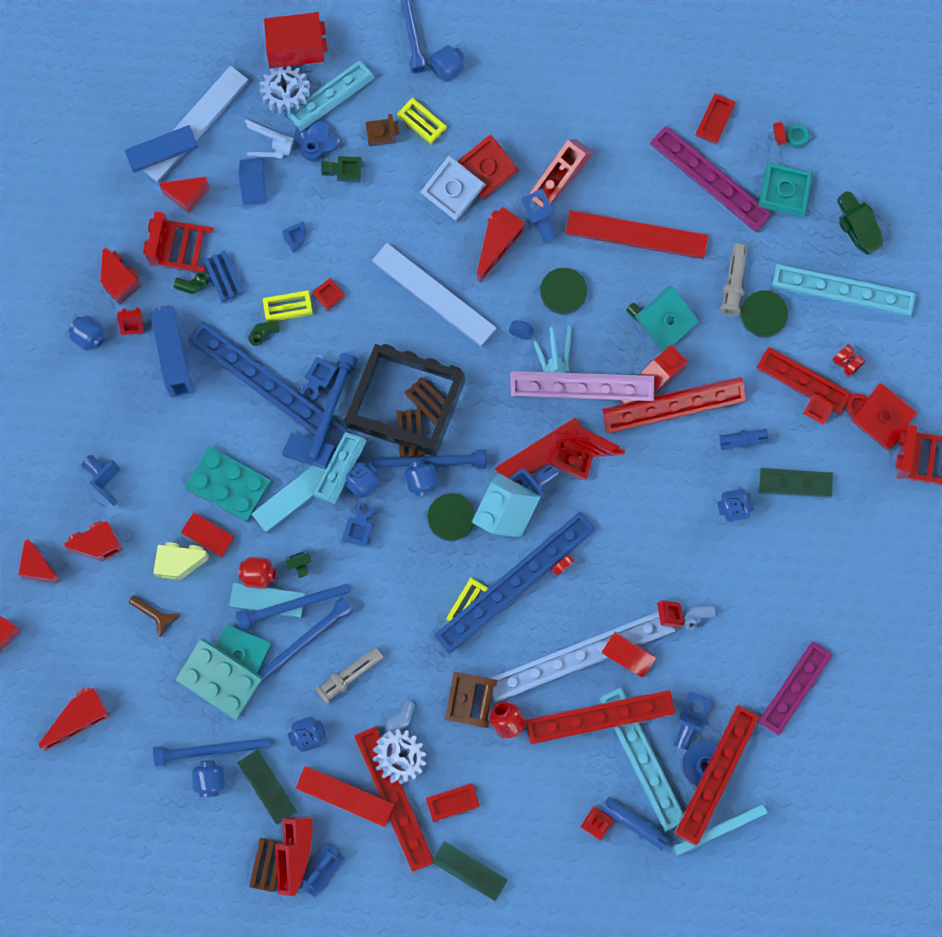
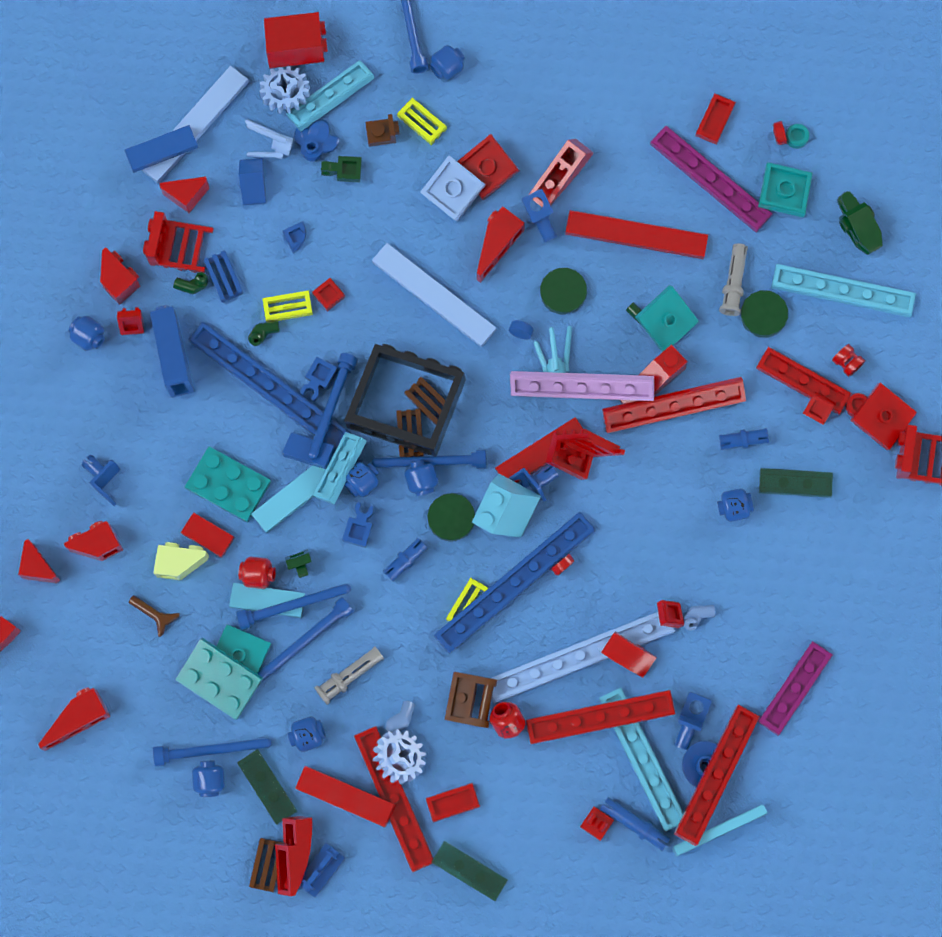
none -> blue pin [383,537,428,582]

